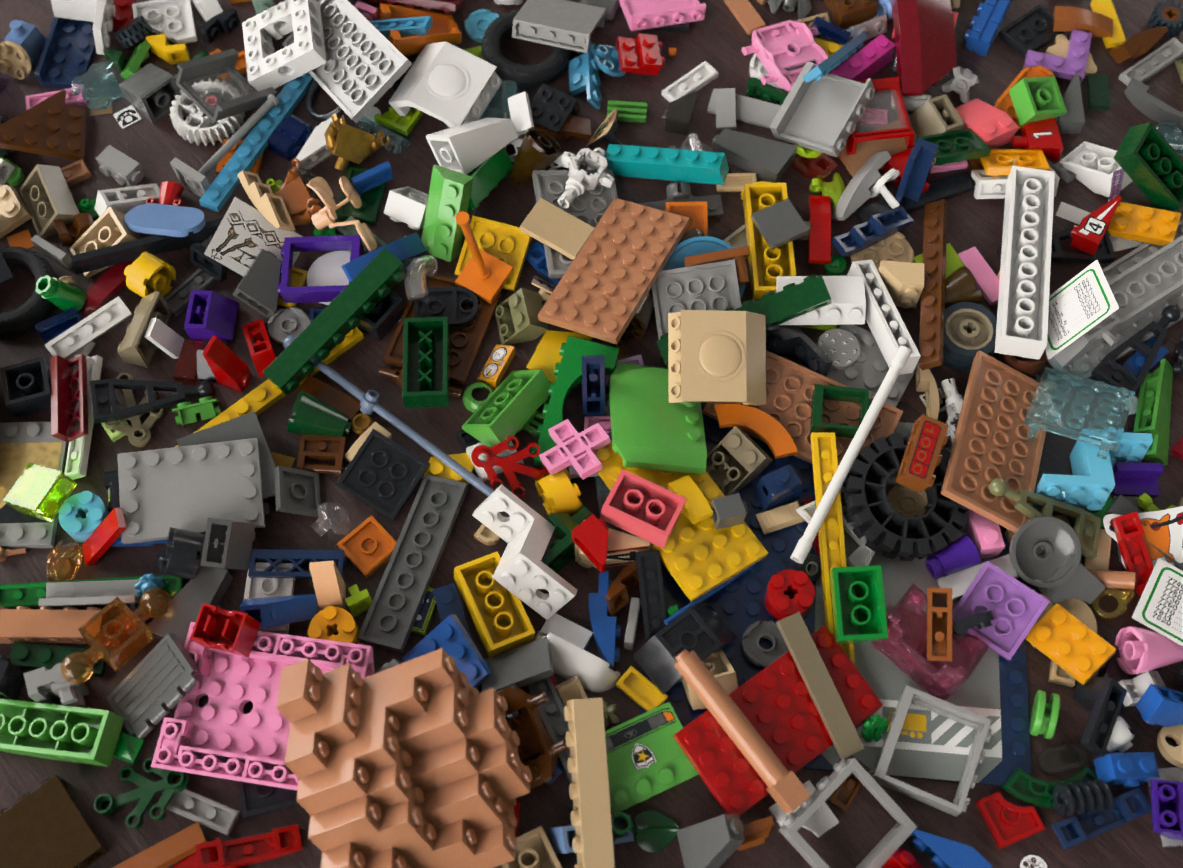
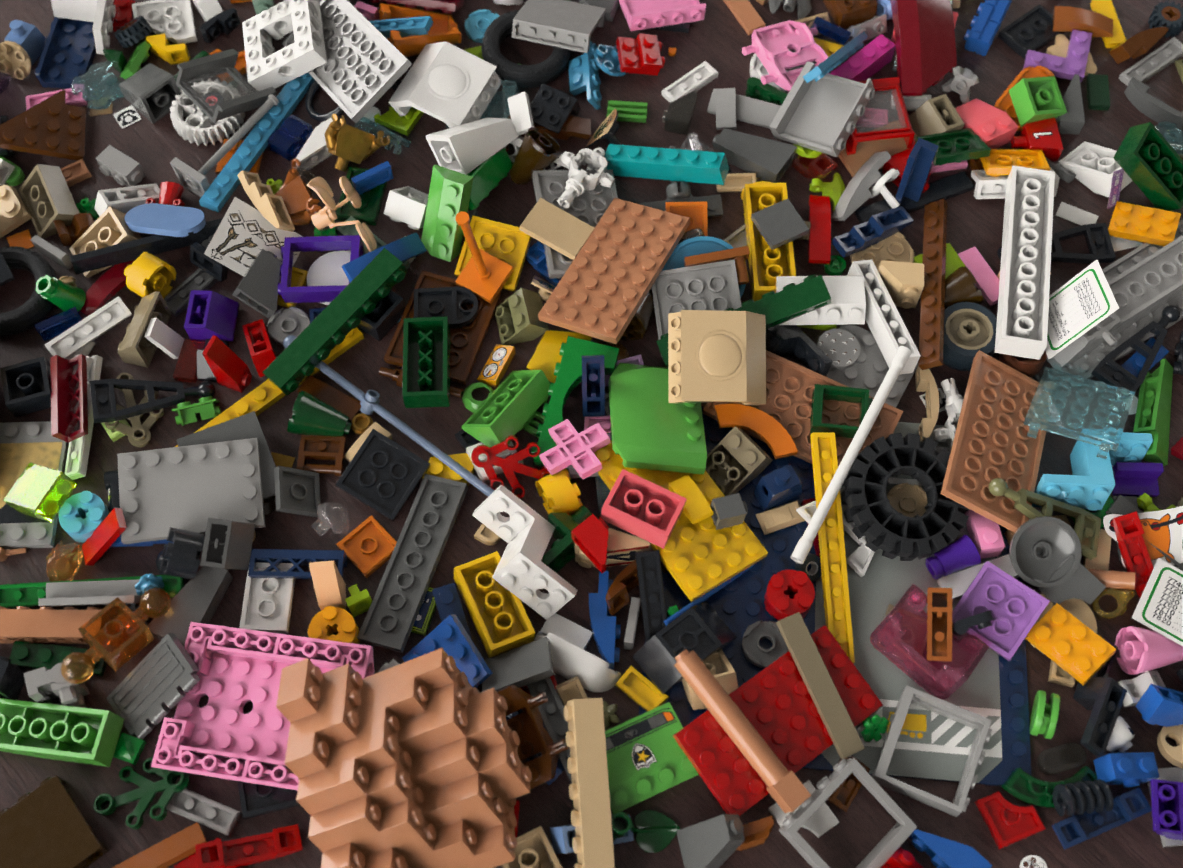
red piece [190,603,261,658] -> none
blue slope [240,594,318,628] -> none
clear cylinder [404,255,438,300] -> none
green slope [829,565,888,644] -> none
dark orange brick [895,414,949,493] -> none
red slope [1069,196,1122,256] -> none

